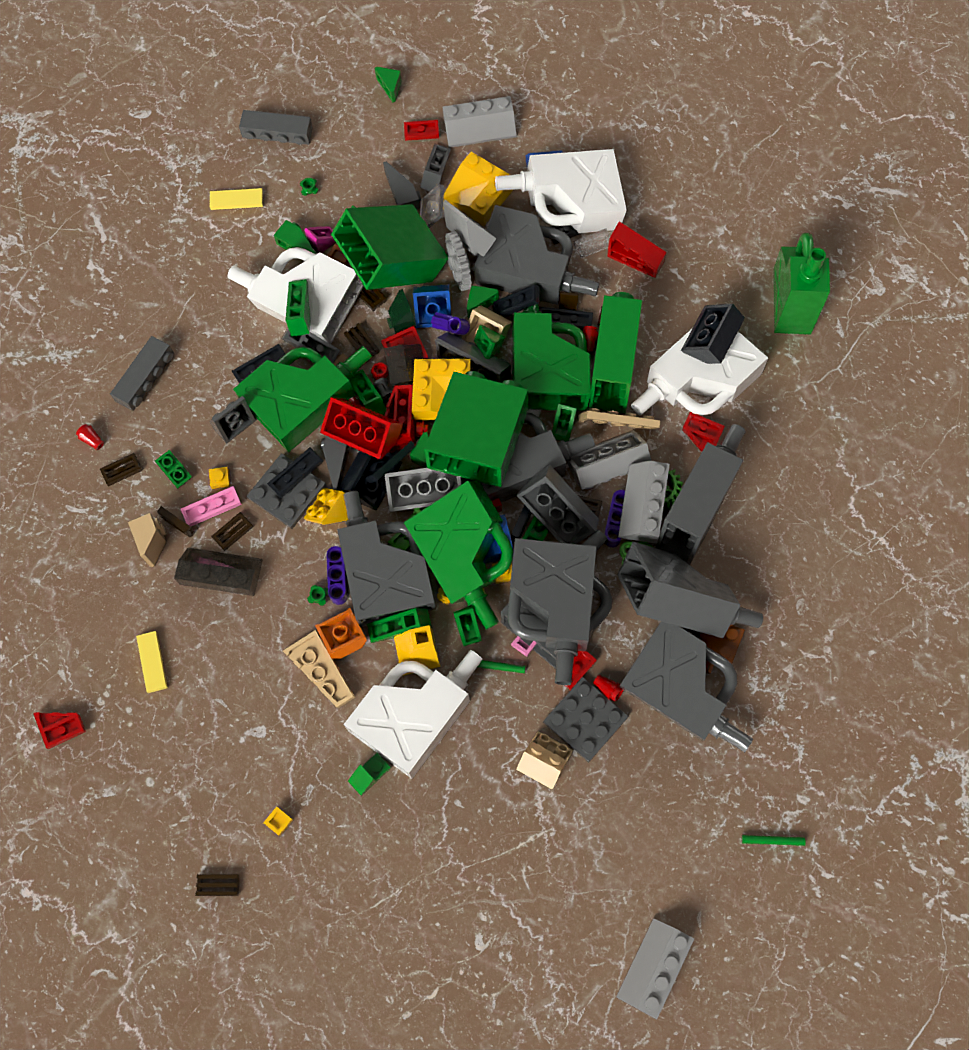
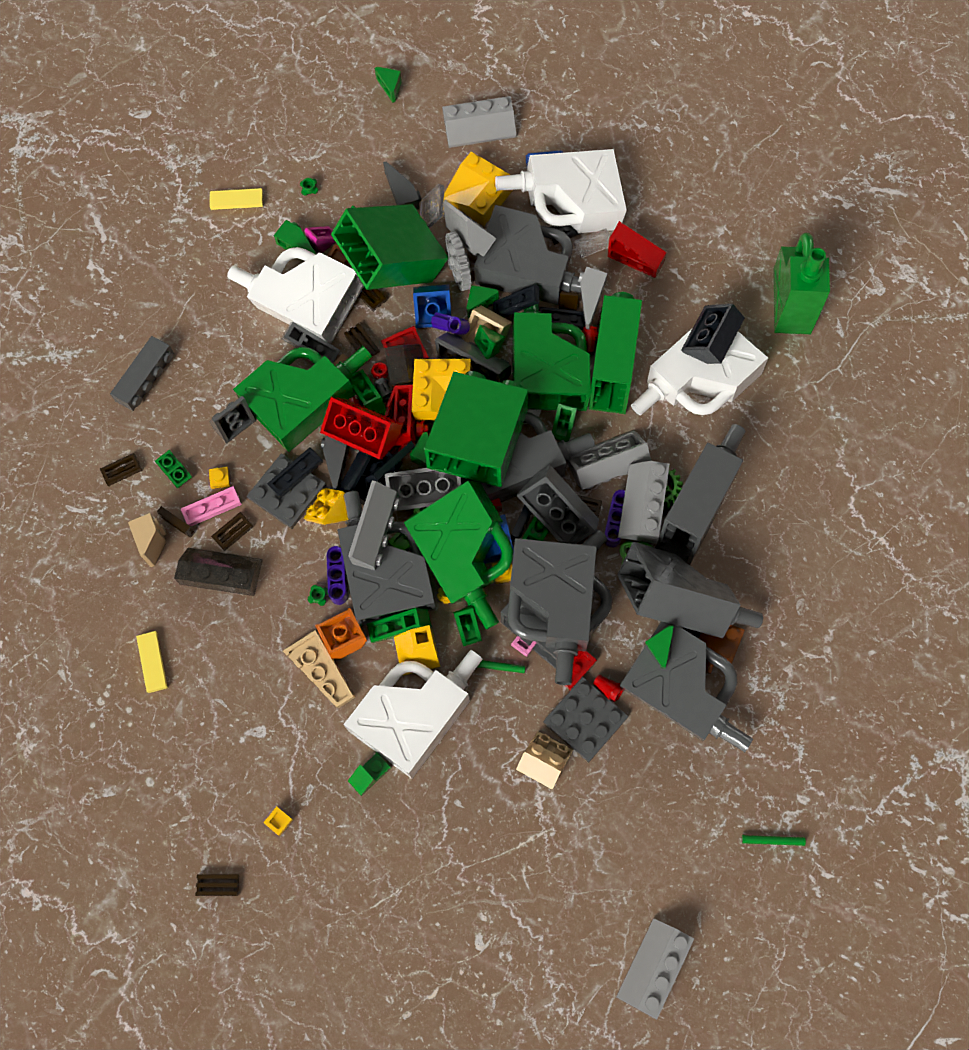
red wing [33,712,86,749] -> none
red cone [76,424,104,450] -> none
black tile [232,344,285,383] -> none
dark grey brick [239,110,313,145] -> none
green slope [285,279,311,336] -> none
clear green slope [387,289,416,334] -> none
red plate [404,120,439,141] -> none
dark grey slope [420,144,451,193] -> none
tan wing [577,408,660,430] -> none
red wing [682,412,725,452] -> none
none -> light grey slope [348,480,400,570]
none -> light grey slope [578,266,608,329]
none -> green slope [645,626,674,669]

